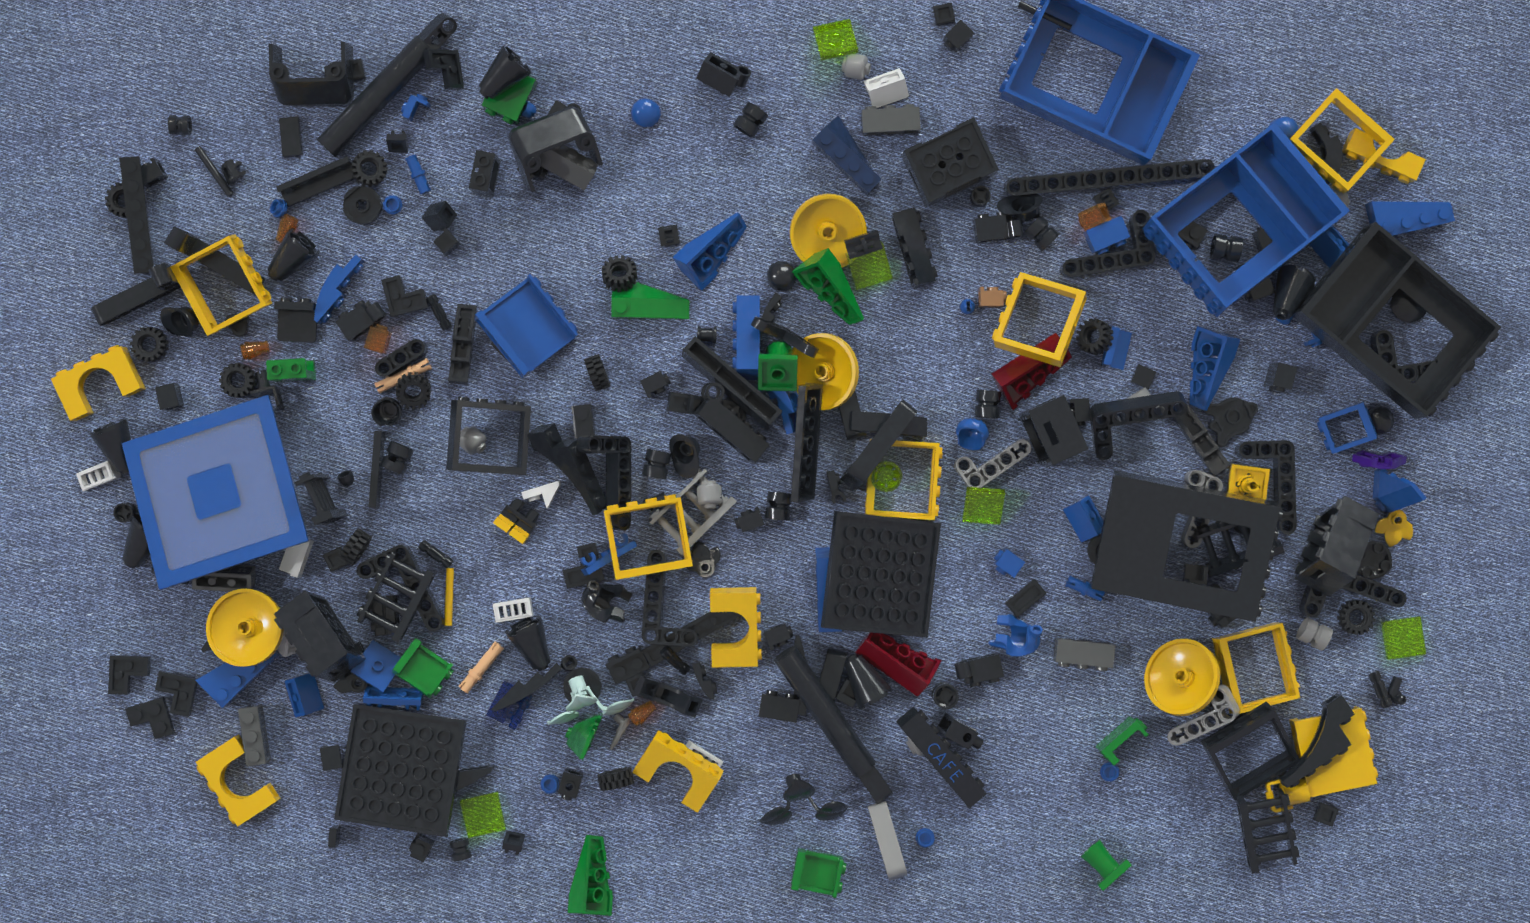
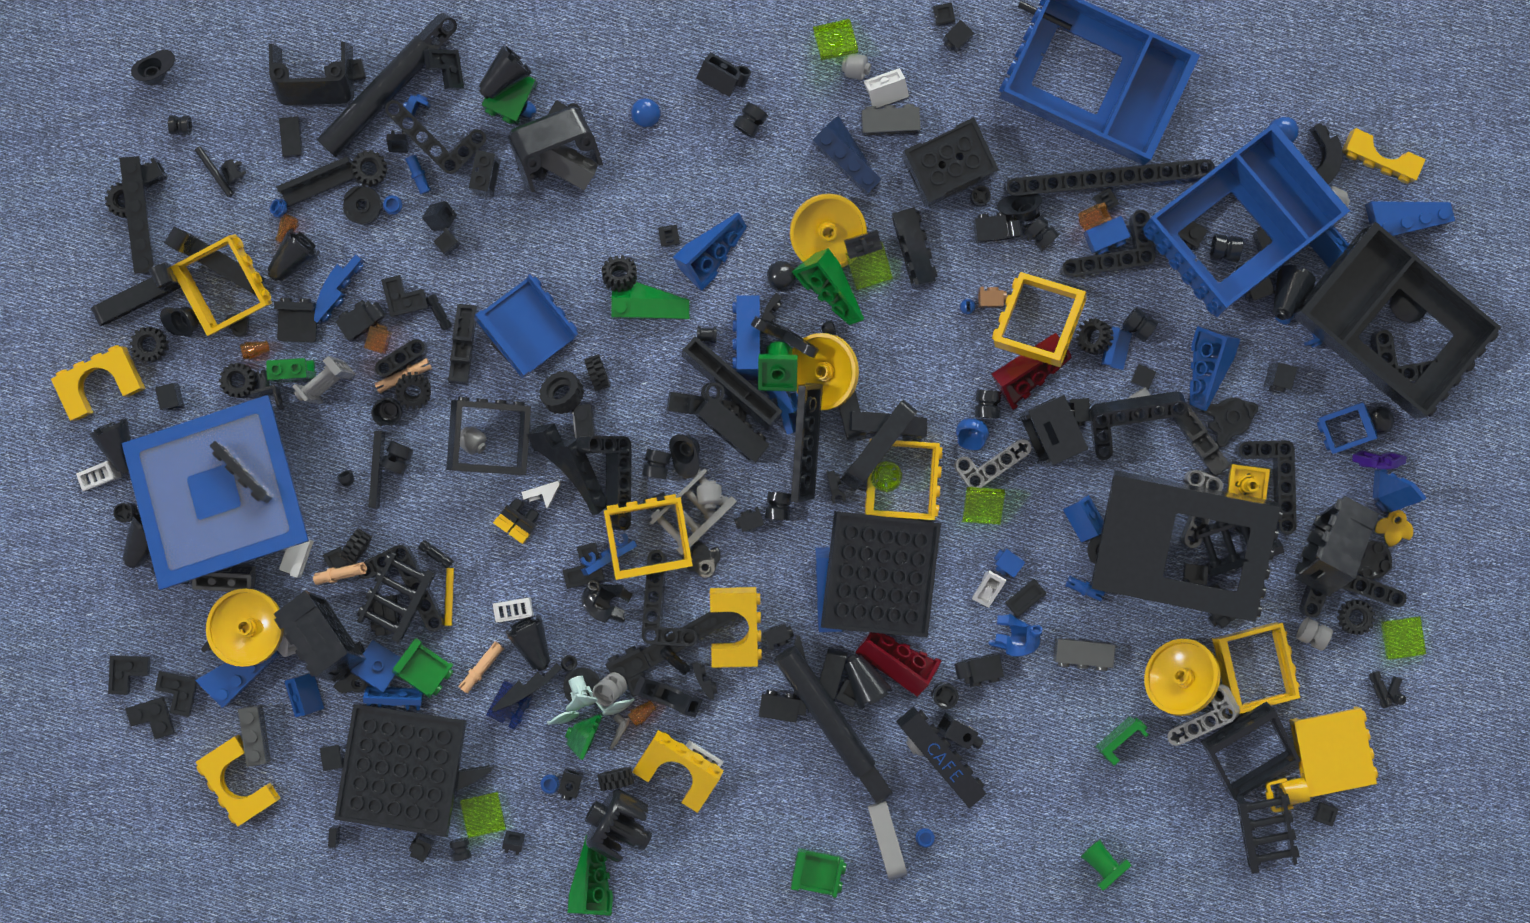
black fence [295,472,348,525] -> none
black brick [640,371,671,399] -> none
black plant [759,774,848,825] -> none
blue plate [1100,762,1119,782] -> none
black arch [1278,693,1355,788] -> none
yellow window [1289,88,1395,194] -> none
none -> black piece [131,50,175,86]
none -> black plate [210,441,272,503]
none -> light grey fence [292,356,356,404]
none -> light nougat pin [313,562,367,585]
none -> black beam [385,100,486,174]
none -> black tyre [539,371,584,414]
none -> black piece [585,789,652,862]
none -> light grey wheel [592,672,627,706]
none -> black hinge [821,320,836,335]
none -> white slope [972,571,1006,608]
none -> black wheel [1122,307,1158,342]

